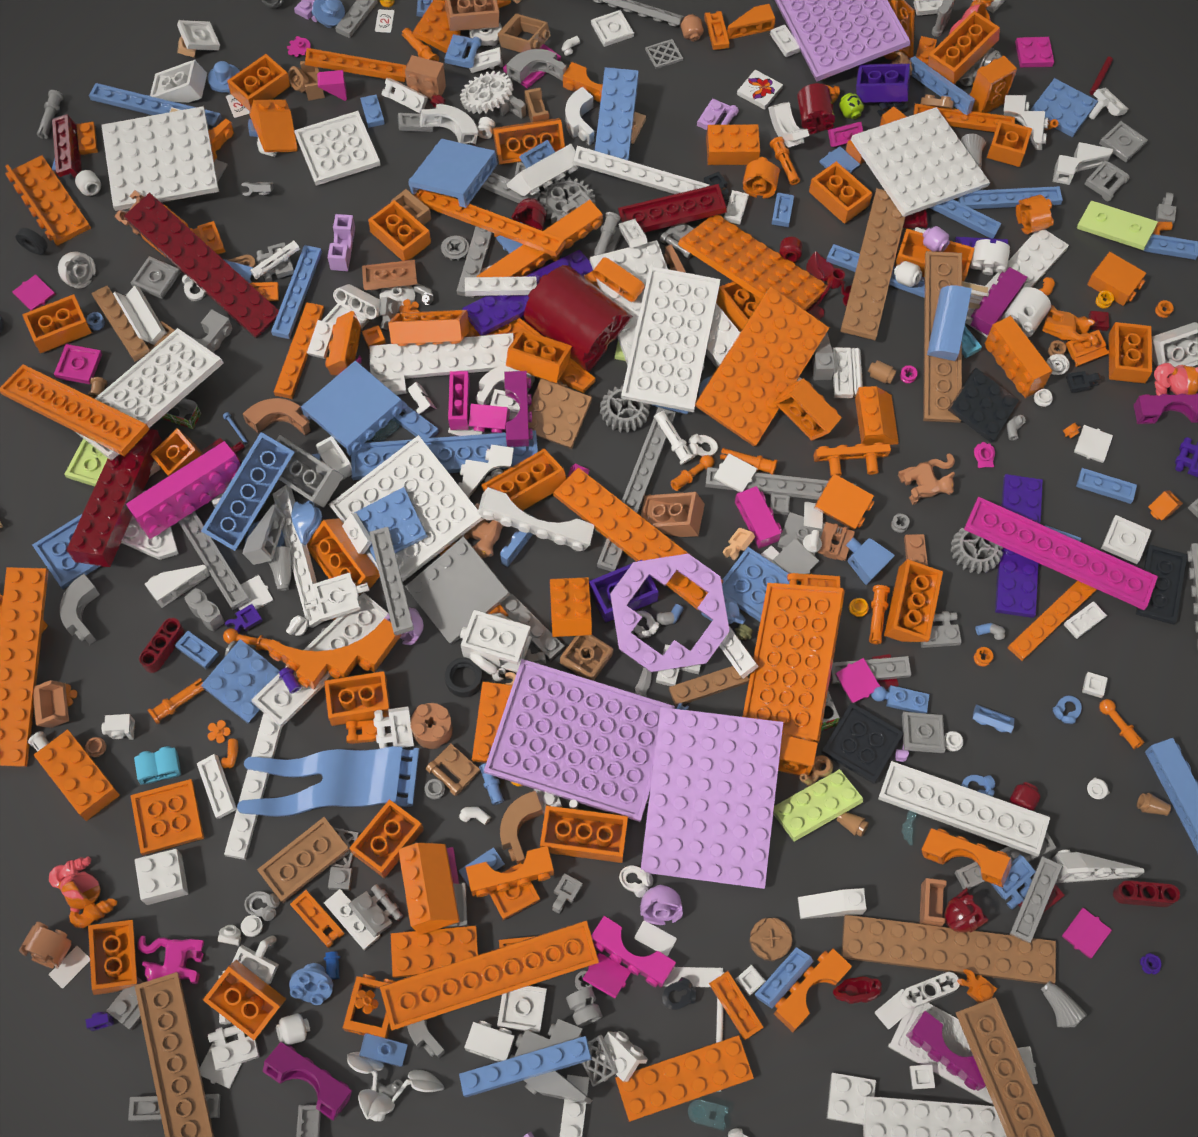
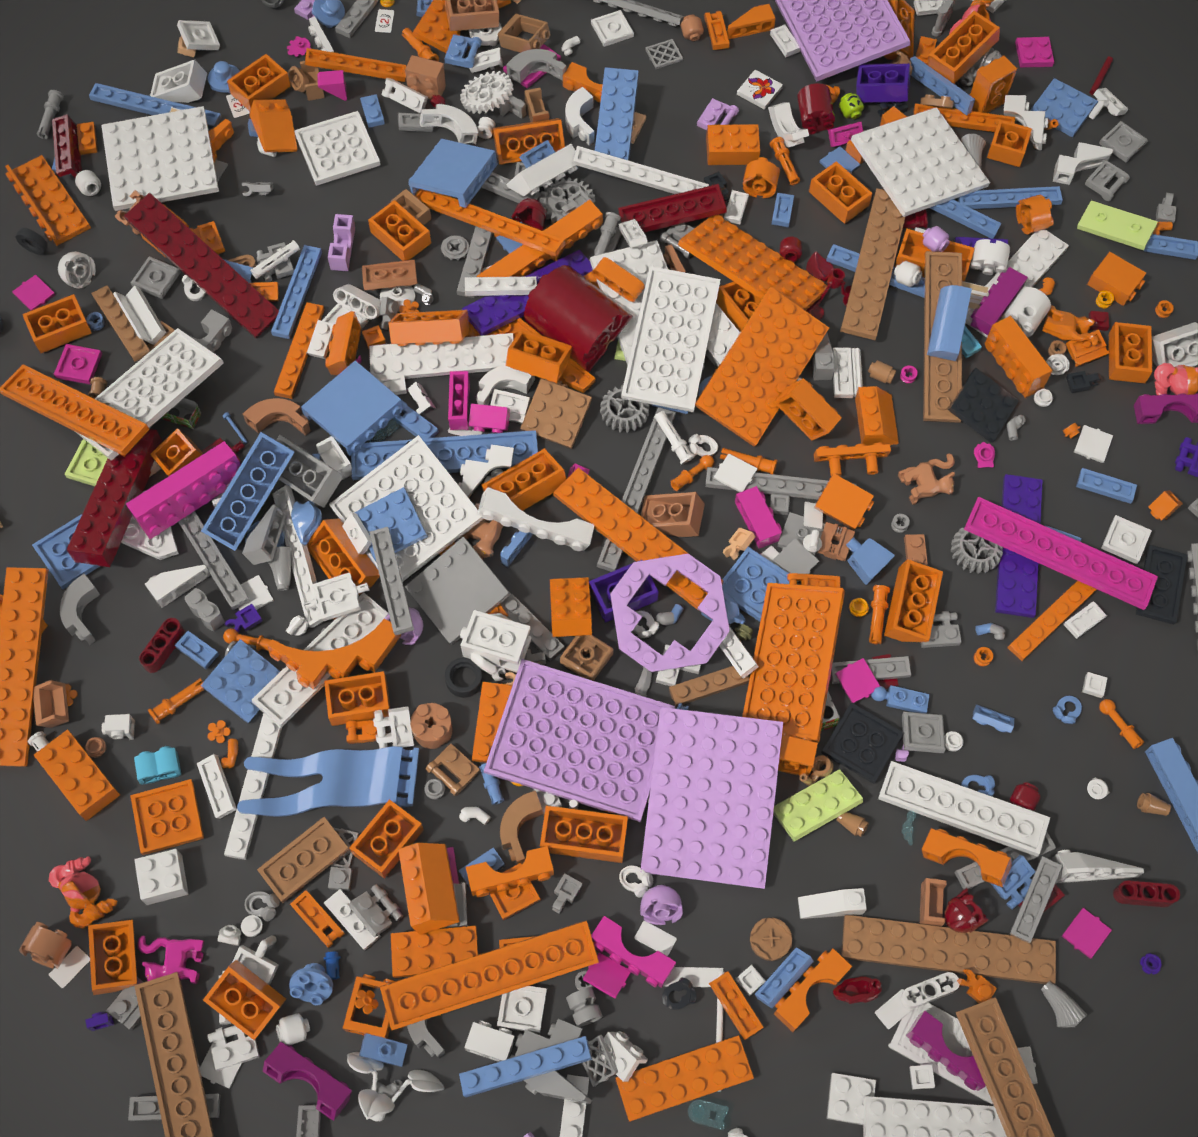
dark purple pin [279,667,301,694] -> none
magenta arch [504,371,533,447] -> none
none -> white plate [308,17,334,52]

